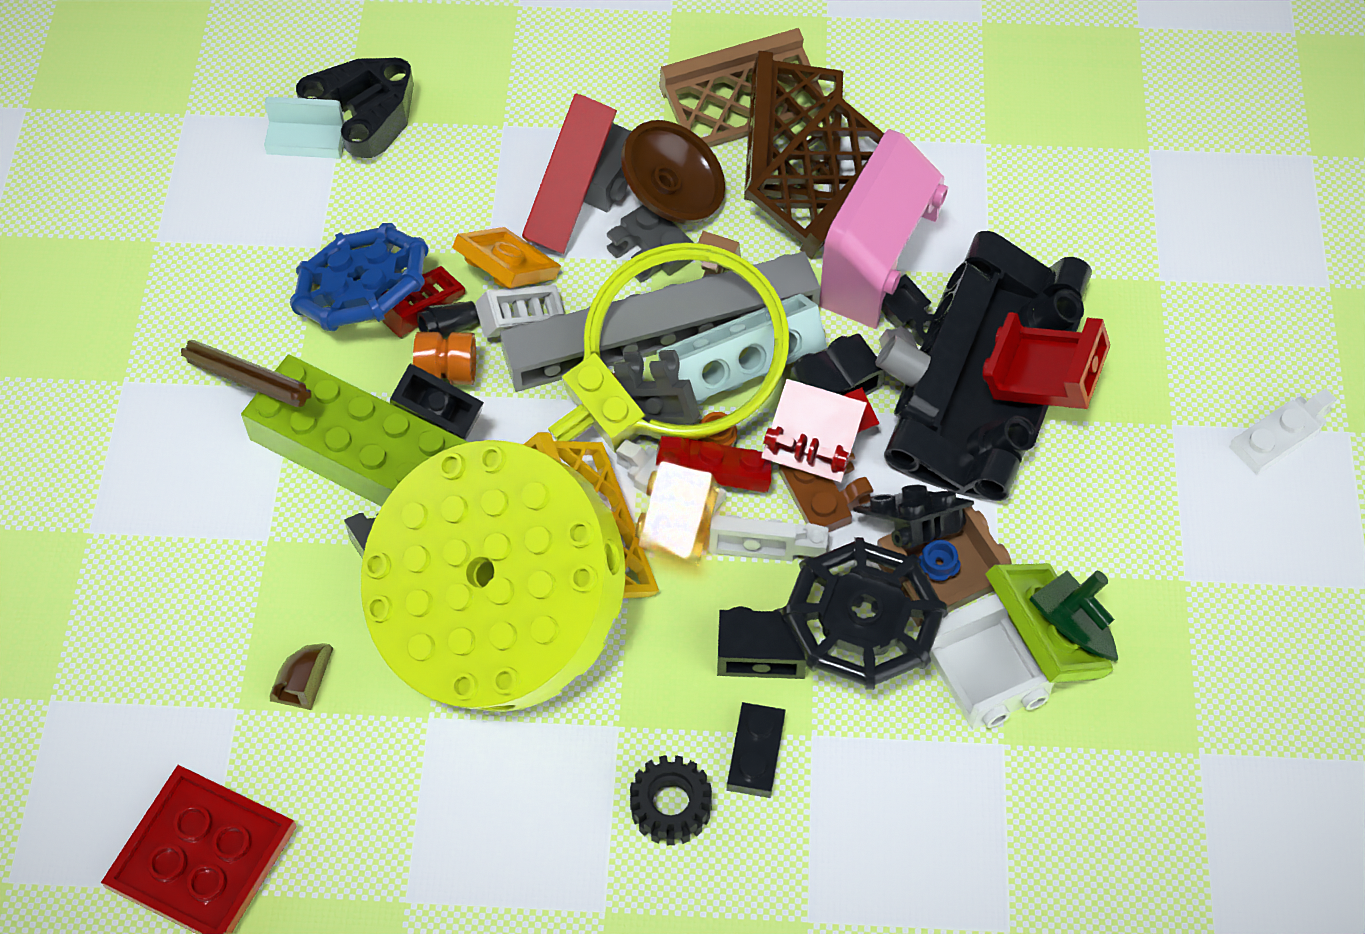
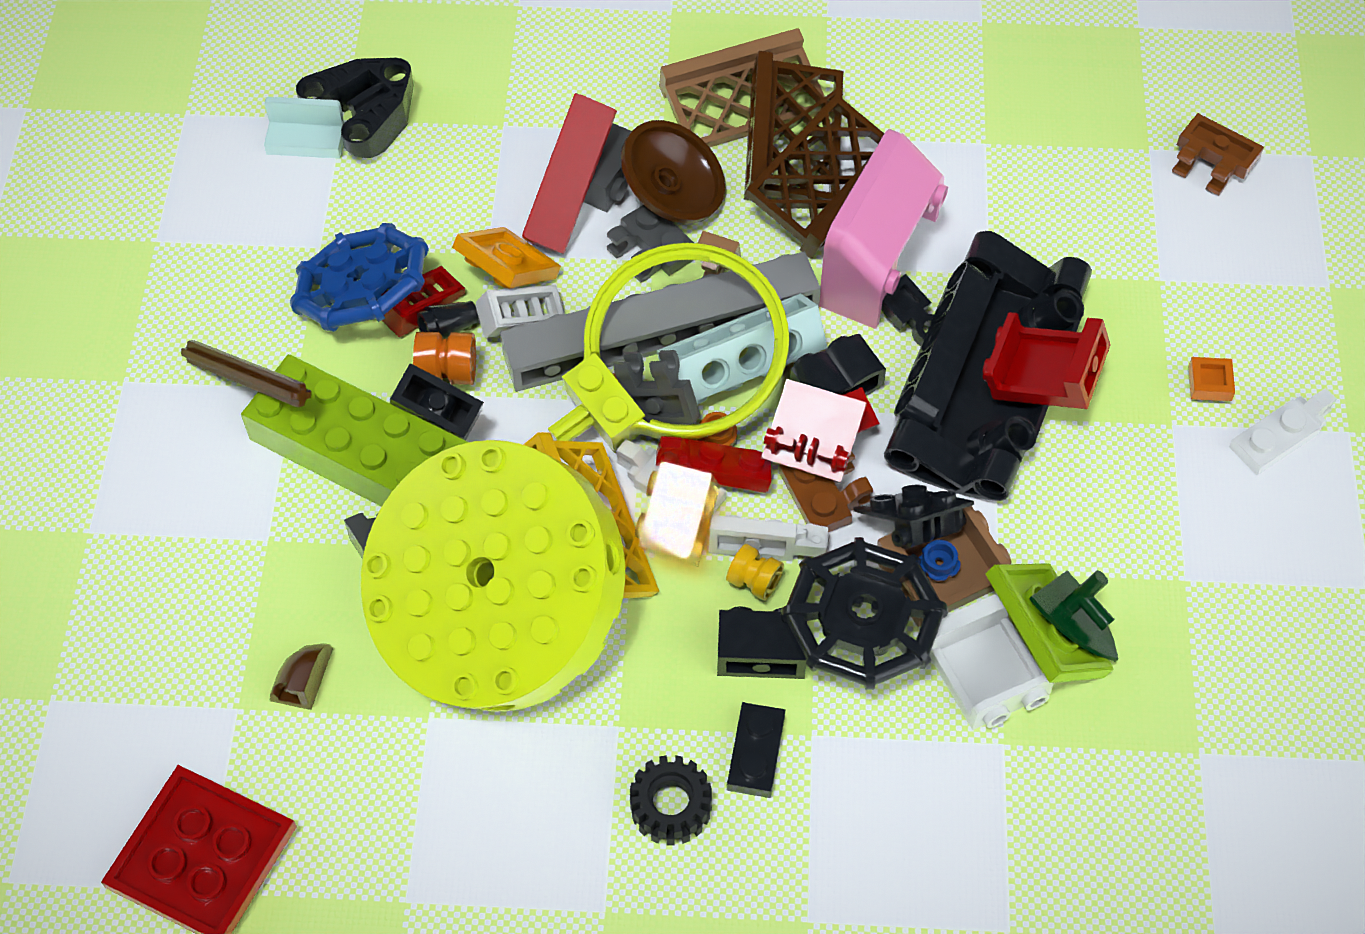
light grey piece [876,326,931,387] -> none
none -> yellow wheel [726,544,784,601]
none -> dark orange plate [1172,113,1264,196]
none -> orange plate [1188,357,1235,401]

